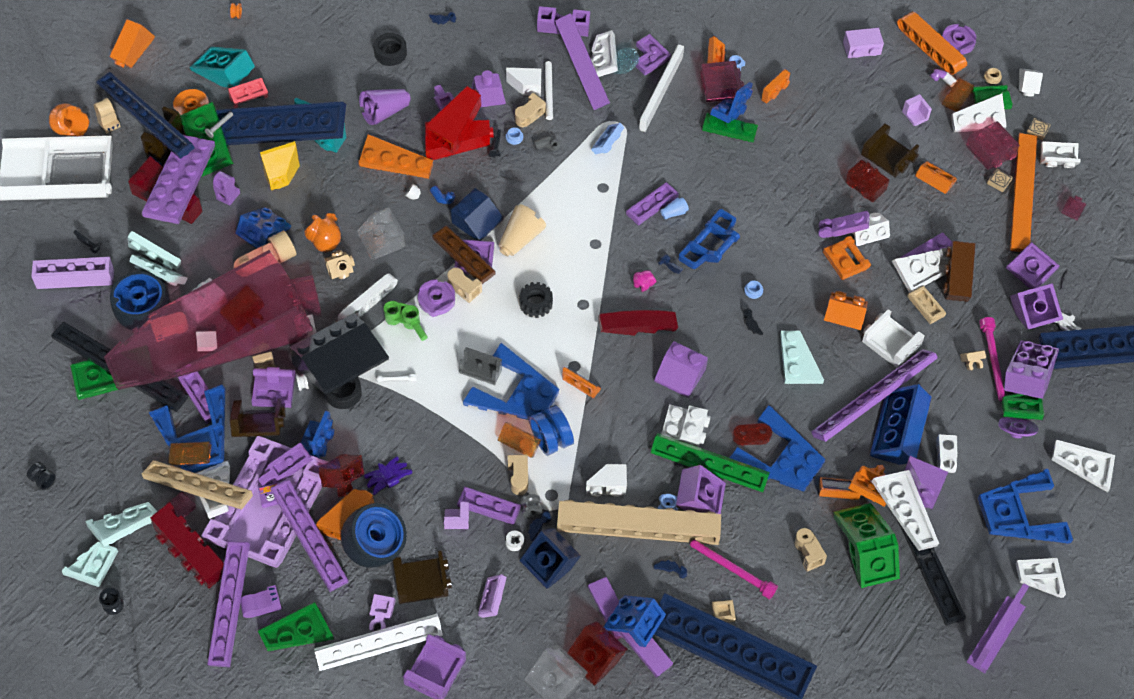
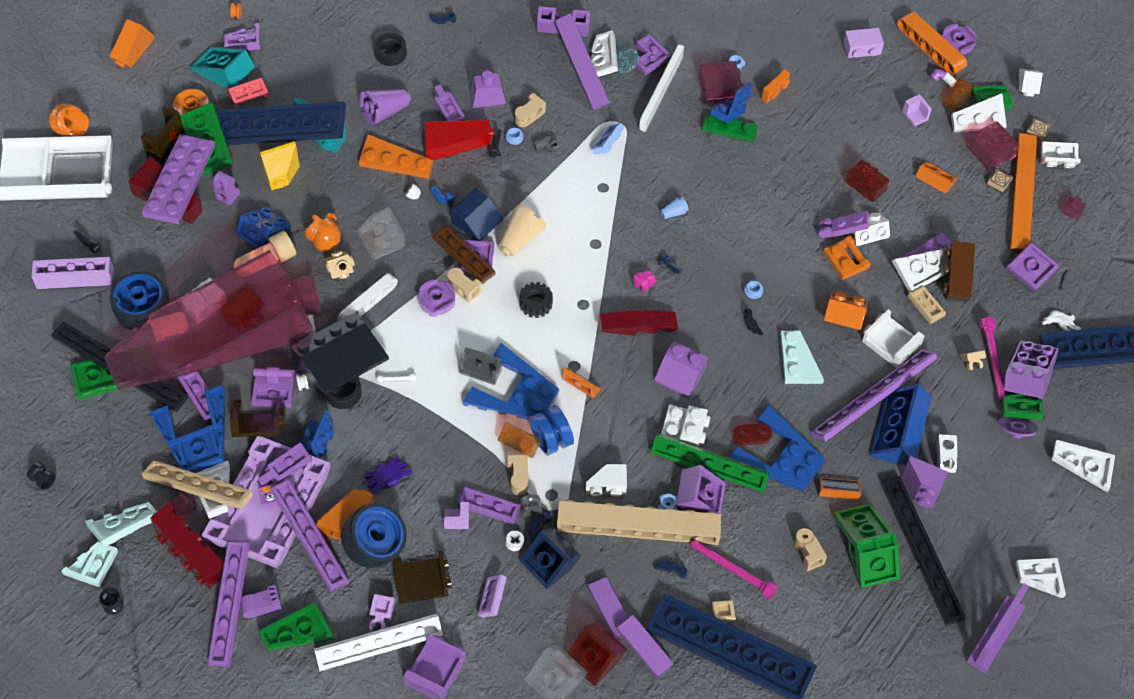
tan leg [94,98,121,134] -> none
dark blue plate [96,72,195,159] -> none
light aqua wing [128,231,181,271] -> none
light aqua wing [129,255,187,286] -> none
clear orange plate [168,442,212,465] -> none
tile [196,331,217,351] -> none
light grey pin [205,112,233,138] -> none
tan tile [252,352,275,369] -> none
clear red brick [319,454,364,497] -> none
bright green beam [384,301,428,341] -> none
red slope [425,86,481,154] -> none
white slope [506,68,541,96] -> none
white bar [545,61,553,120] -> none
blue bracket [604,595,666,647] -> none
medium lavender tile [626,182,679,226] -> none
blue bar [678,209,740,269] -> none
orange plate [707,36,725,74] -> none
orange slope [848,465,886,507] -> none
dark brown panel [861,123,919,178] -> none
white wing [871,470,939,551] -> none
blue wing [977,469,1073,544] -> none
tan plate [984,68,1002,84] -> none
medium lavender slope [1010,283,1063,330] -> none
none -> medium lavender wing [224,23,260,50]

